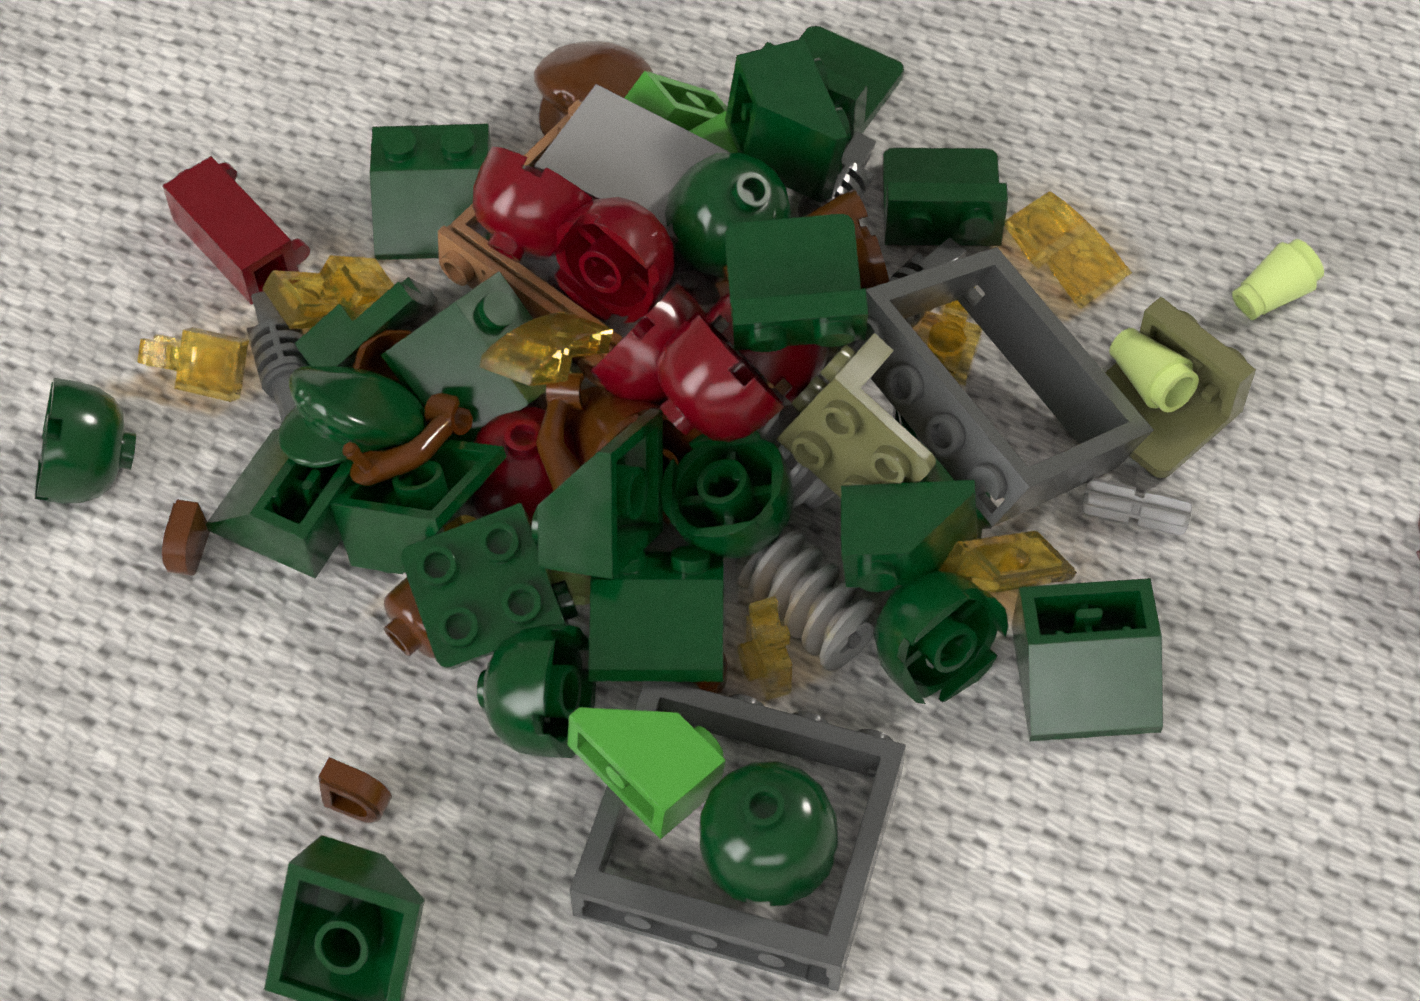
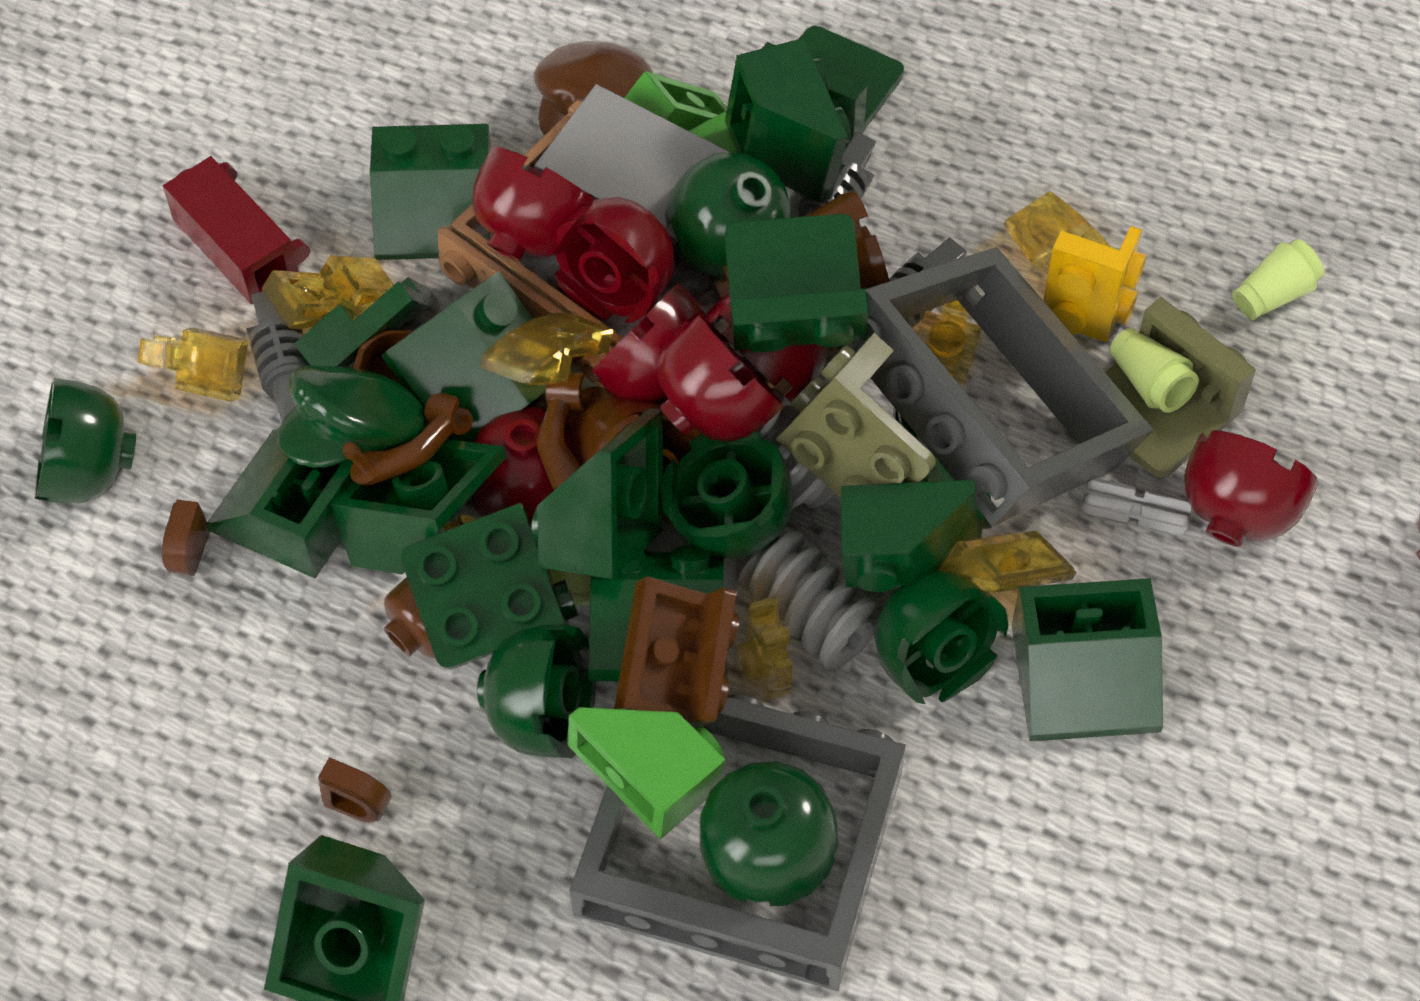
dark green bracket [882,148,1008,246] -> none
none -> reddish brown bracket [614,576,739,728]
none -> yellow bracket [1043,226,1147,343]
none -> dark red cylinder [1184,430,1318,547]

